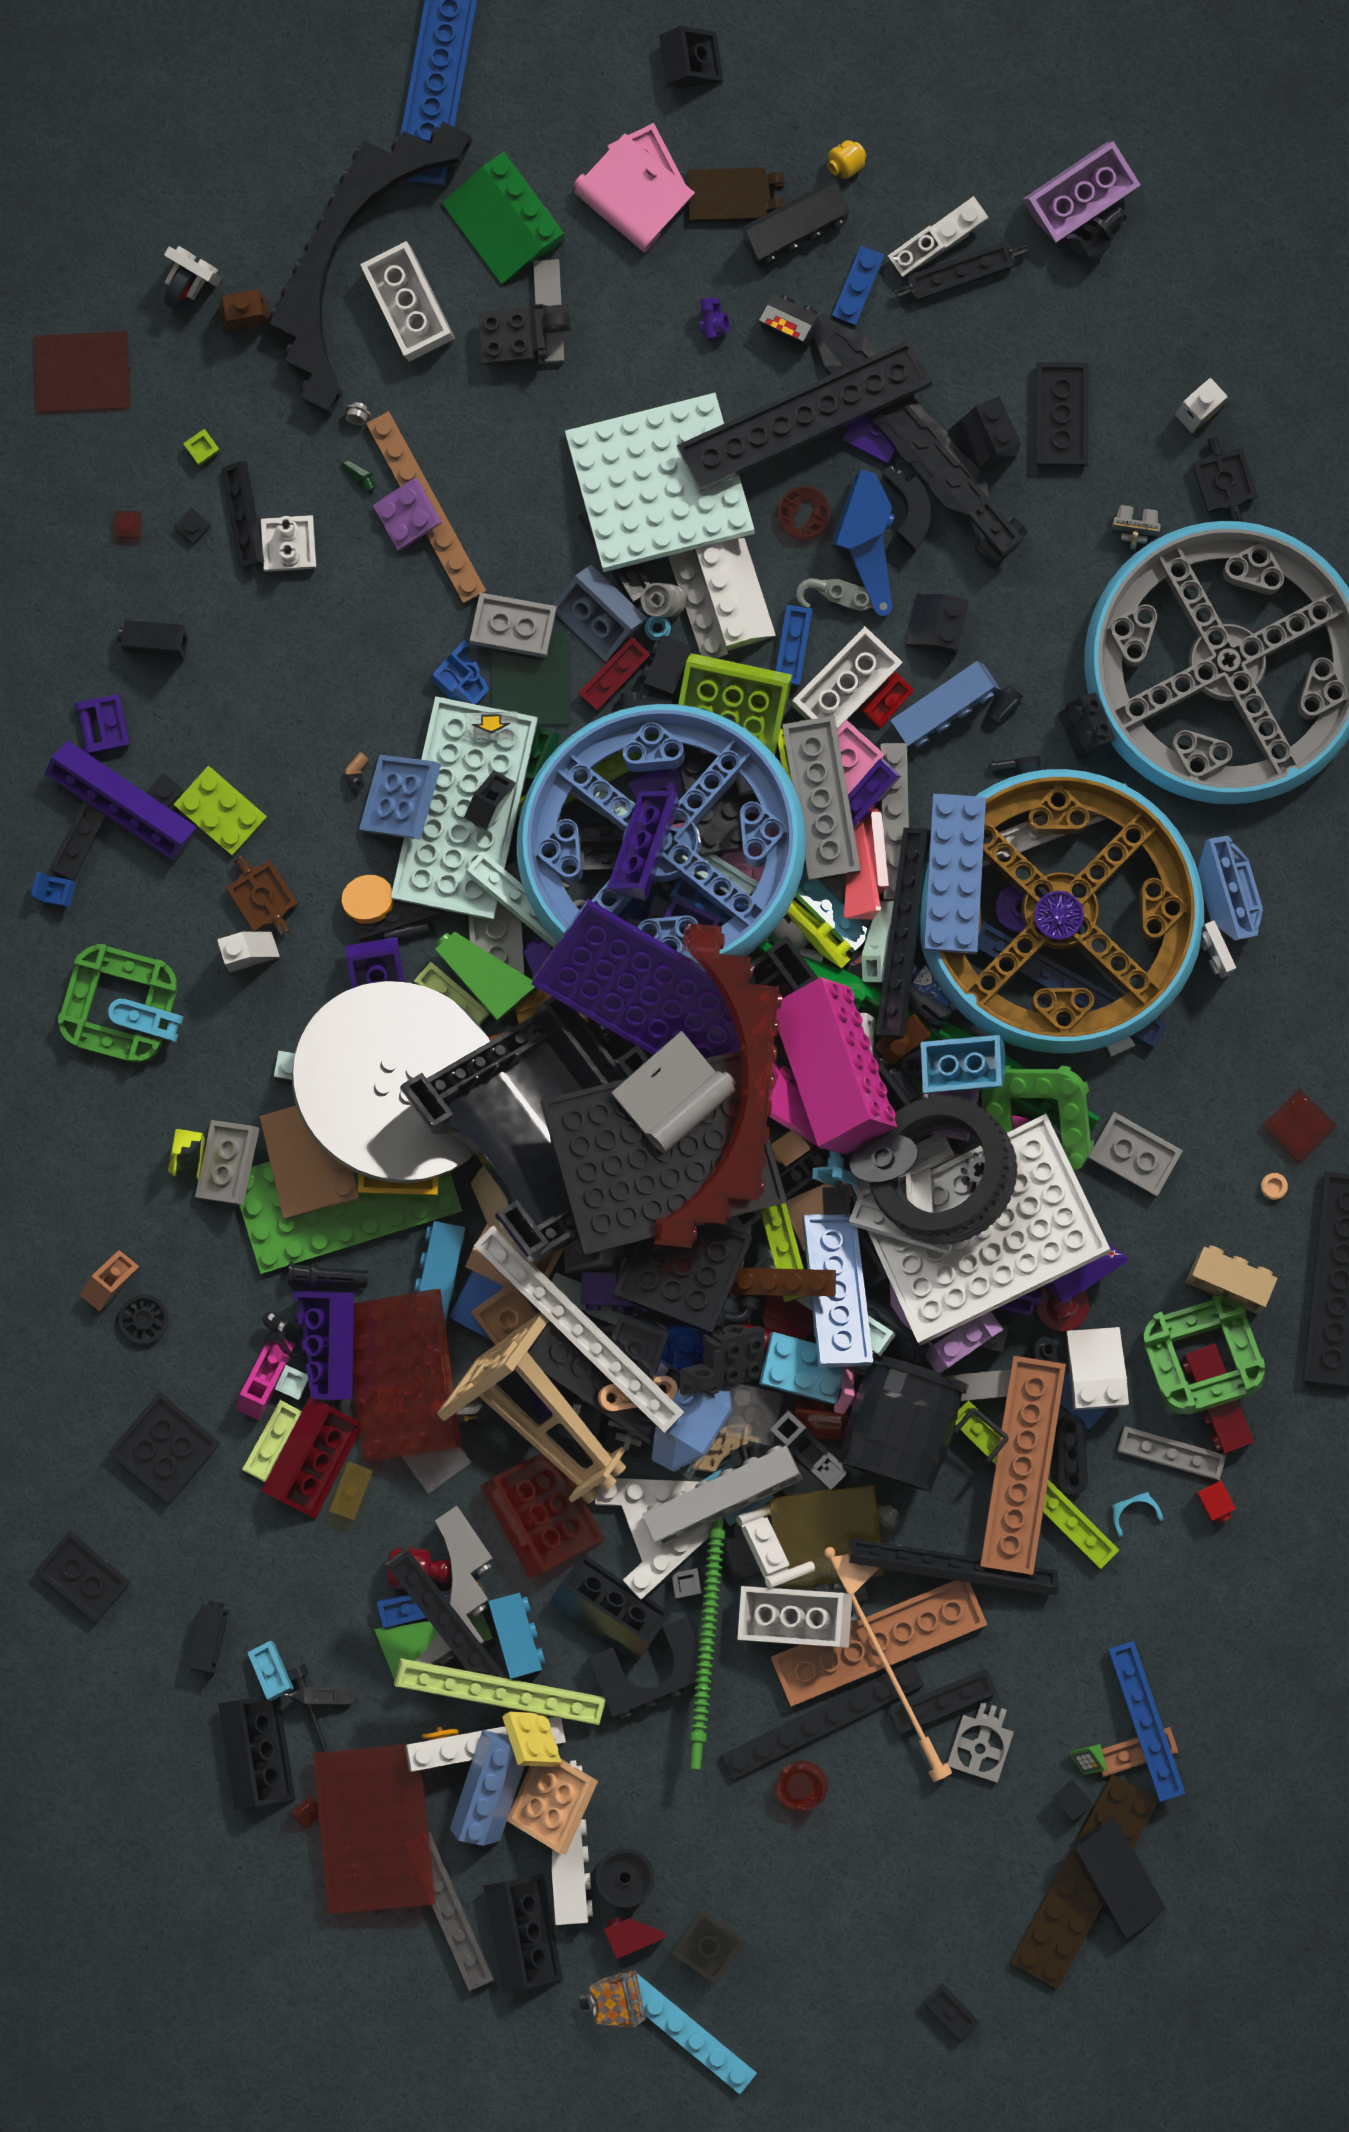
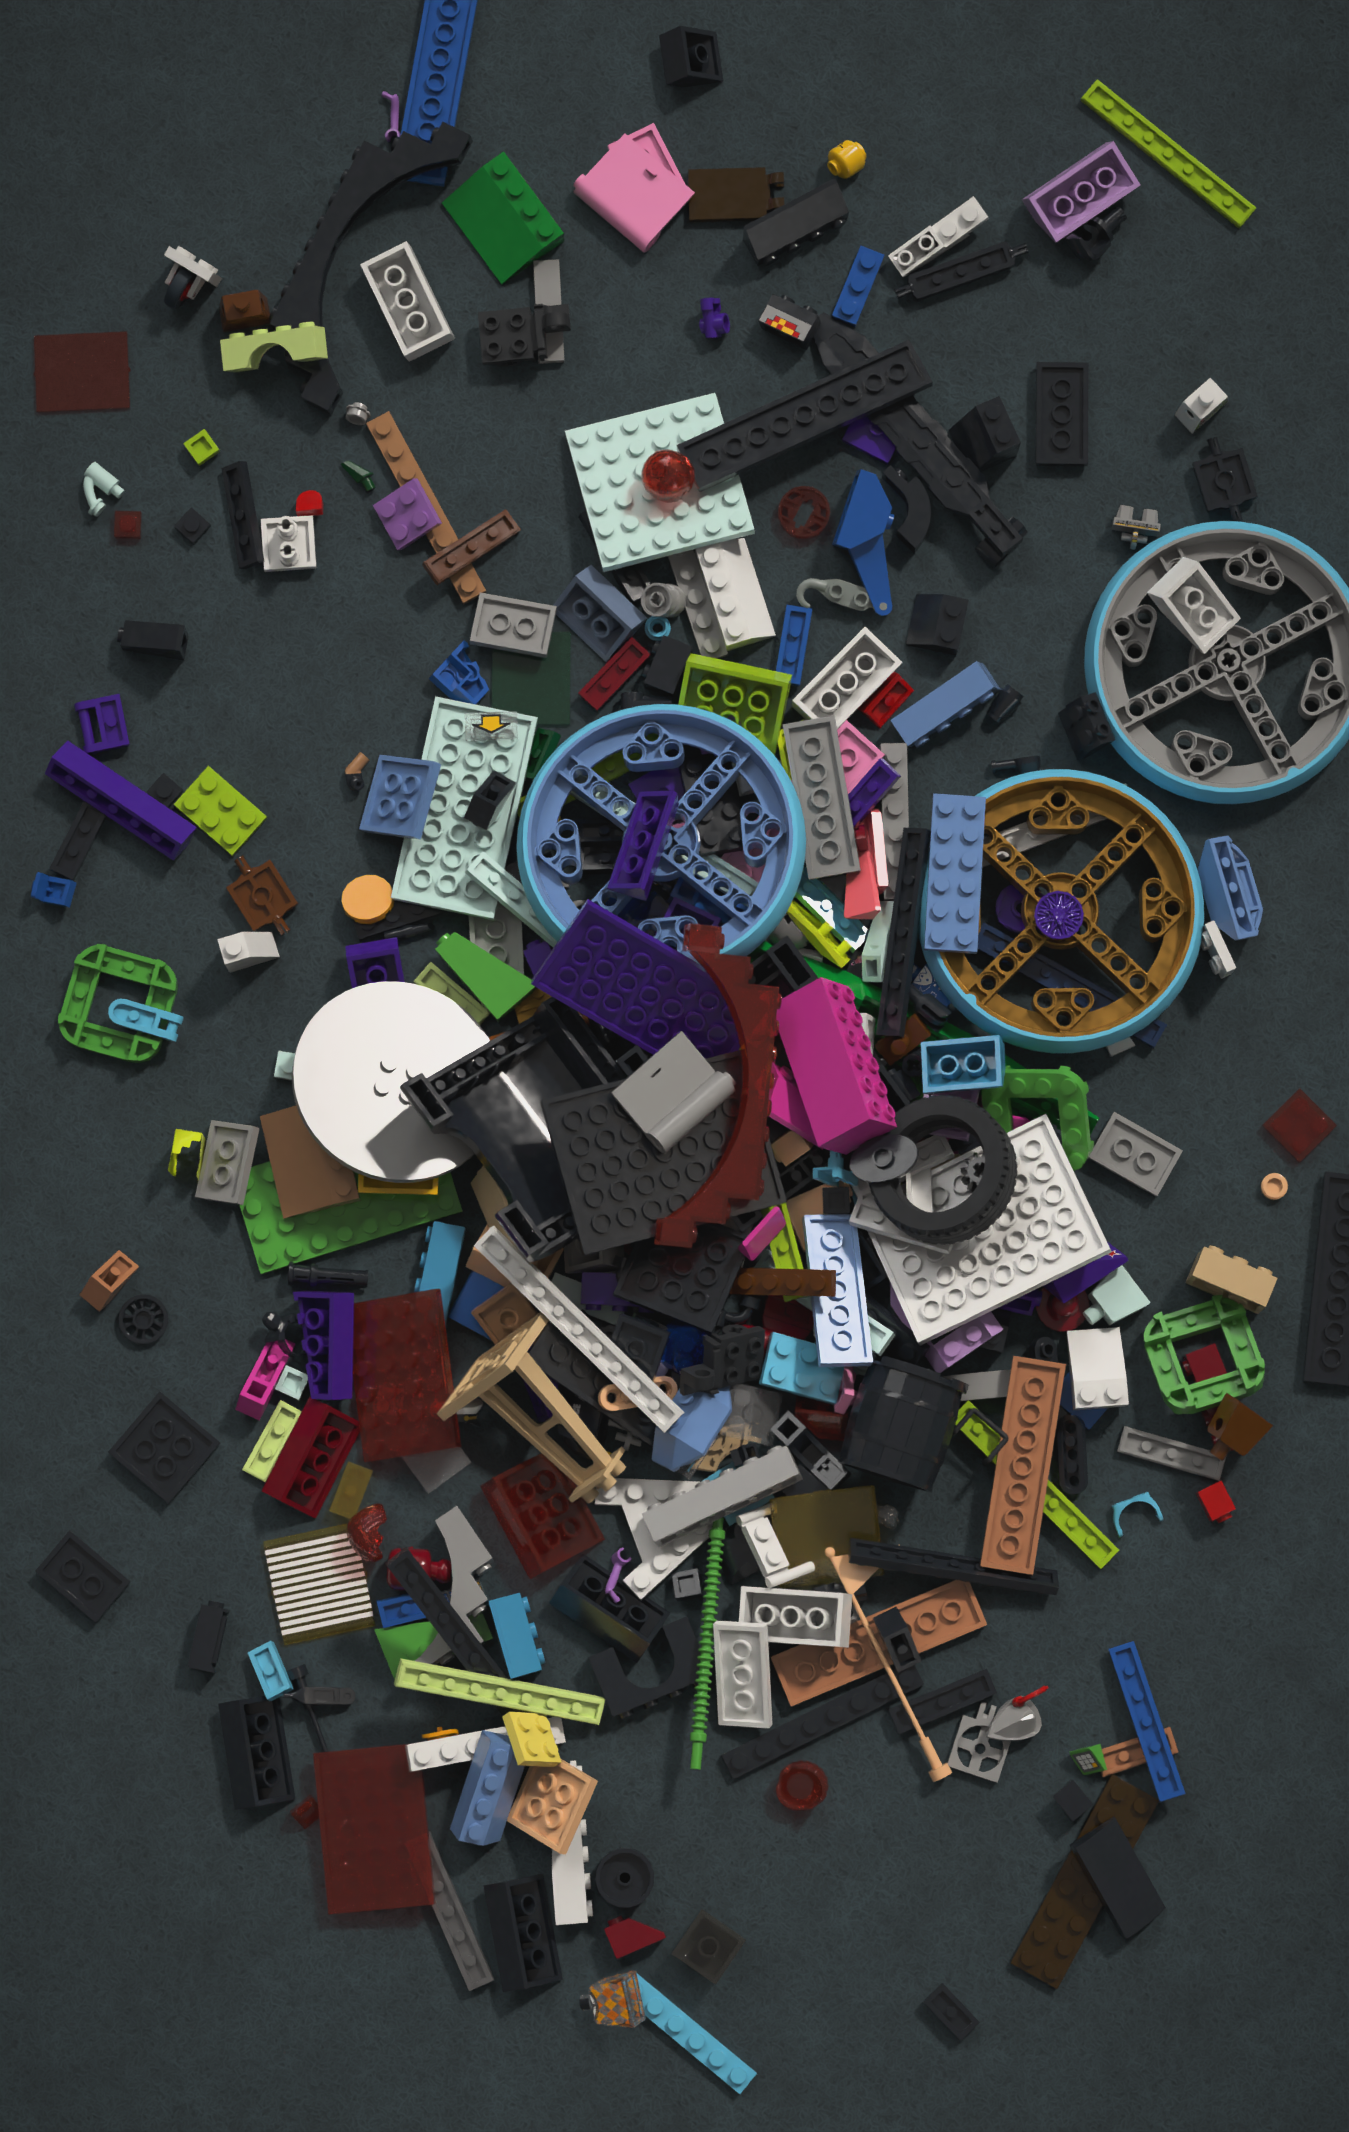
none -> light aqua plant [83,462,125,517]
none -> yellowish green arch [220,322,328,372]
none -> piece [263,1522,376,1645]
none -> red tile [296,490,324,516]
none -> clear red piece [346,1503,387,1563]
none -> medium lavender piece [381,91,401,142]
none -> reddish brown tile [422,509,521,586]
none -> medium lavender piece [605,1548,631,1603]
none -> clear red cylinder [641,449,695,503]
none -> white plate [713,1621,773,1728]
none -> dark pink slope [738,1206,786,1261]
none -> dark red tile [854,825,869,852]
none -> black slope [873,1606,922,1672]
none -> light grey piece [986,1685,1049,1741]
none -> lime tile [1080,79,1256,229]
none -> light aqua torso [1083,1265,1150,1325]
none -> white slope [1147,557,1241,654]
none -> reddish brown torso [1208,1393,1273,1461]

